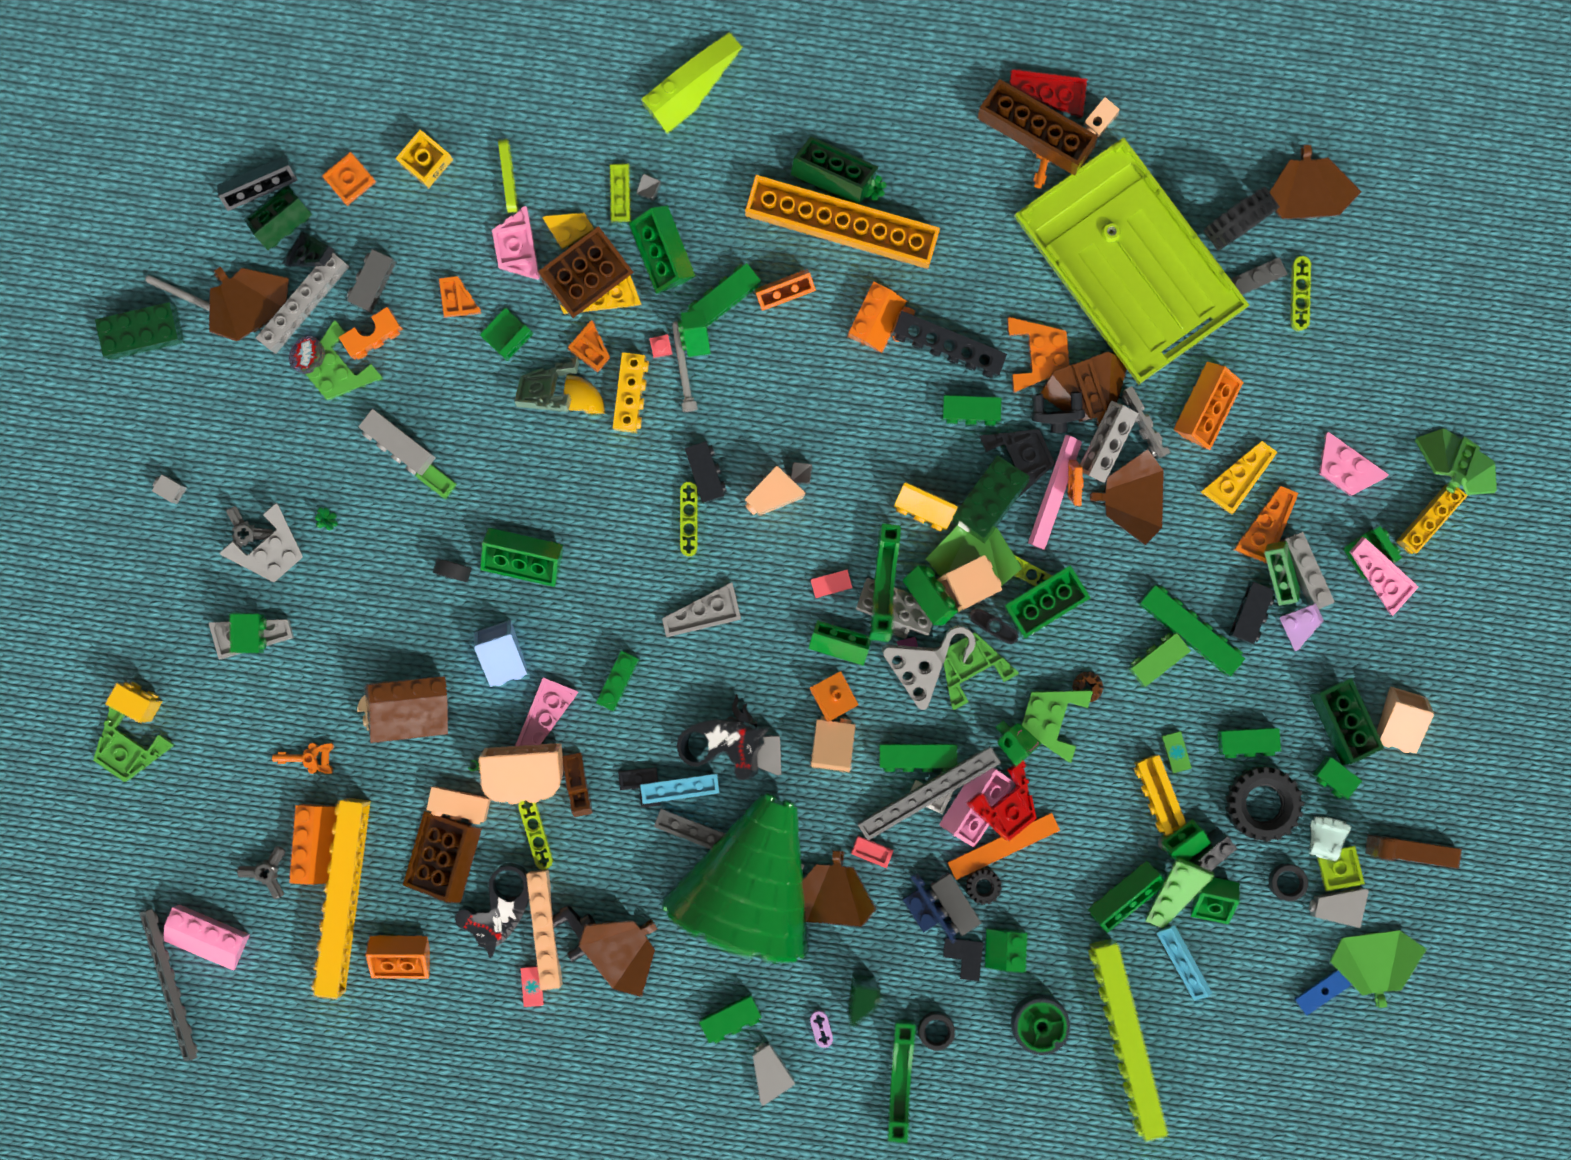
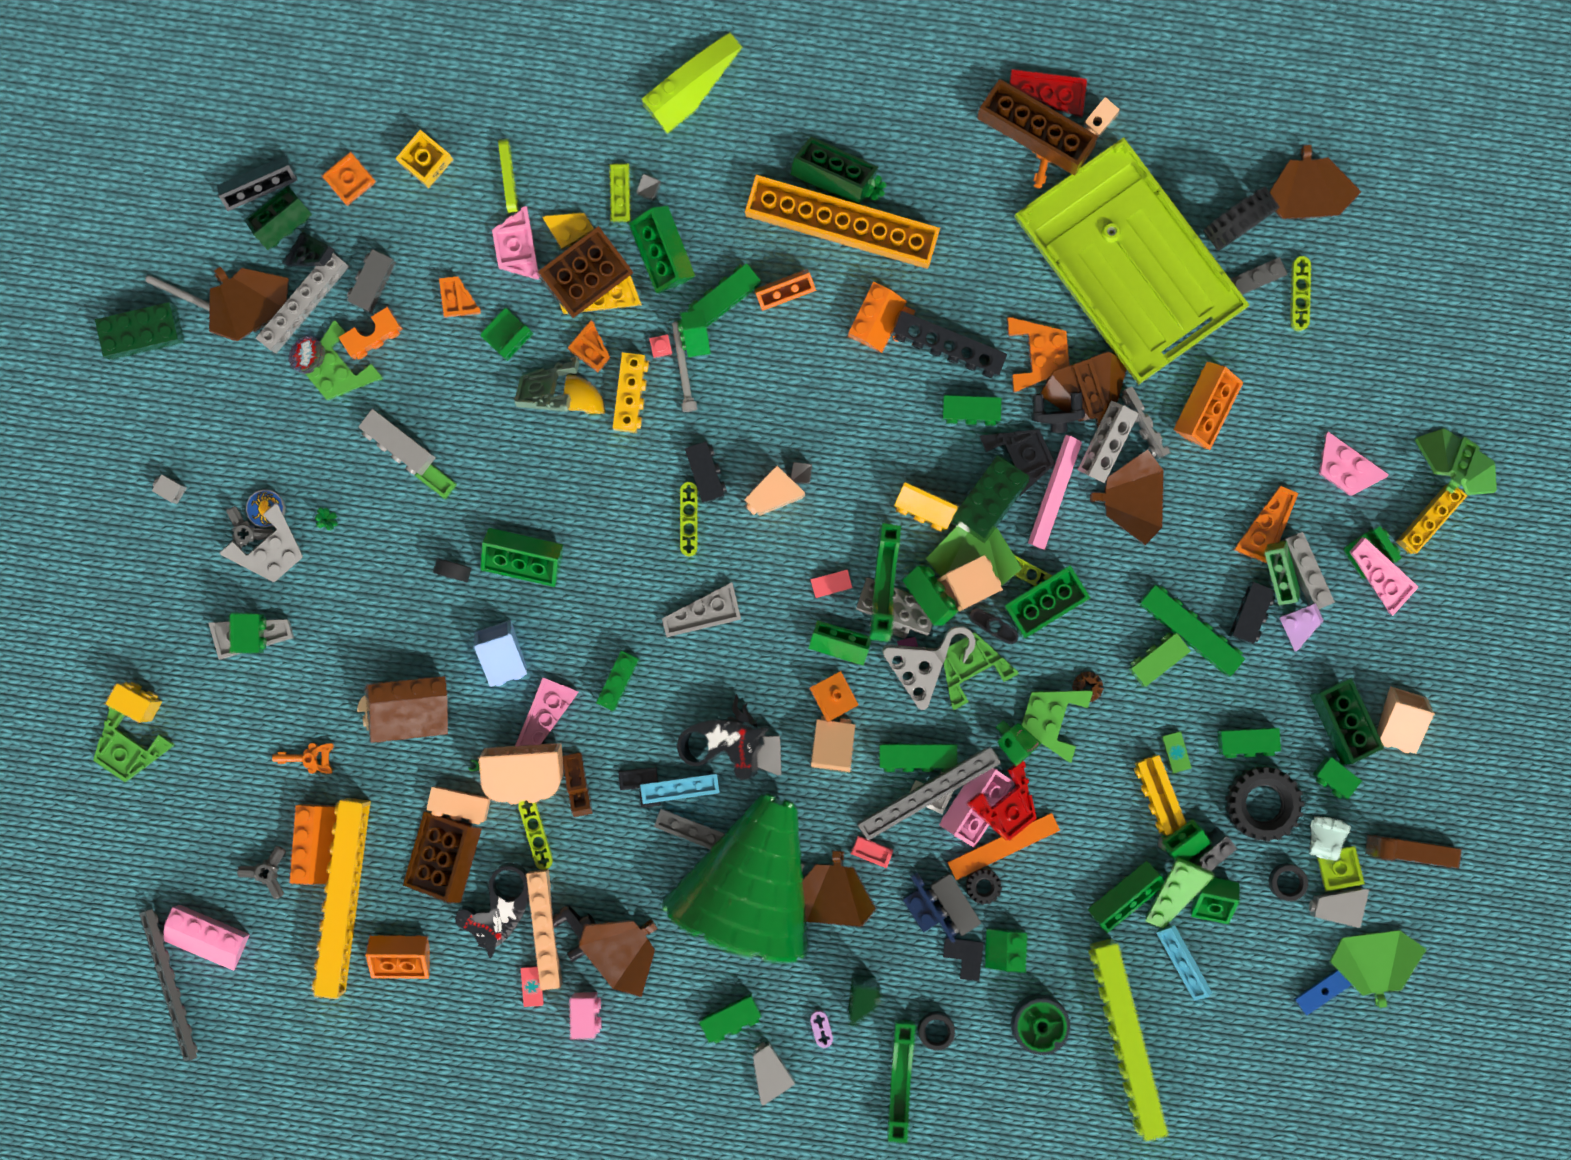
orange plate [1068,460,1083,506] -> none
yellow wing [1201,441,1277,515] -> none
none -> tile [246,490,286,528]
none -> bright pink brick [570,992,602,1039]

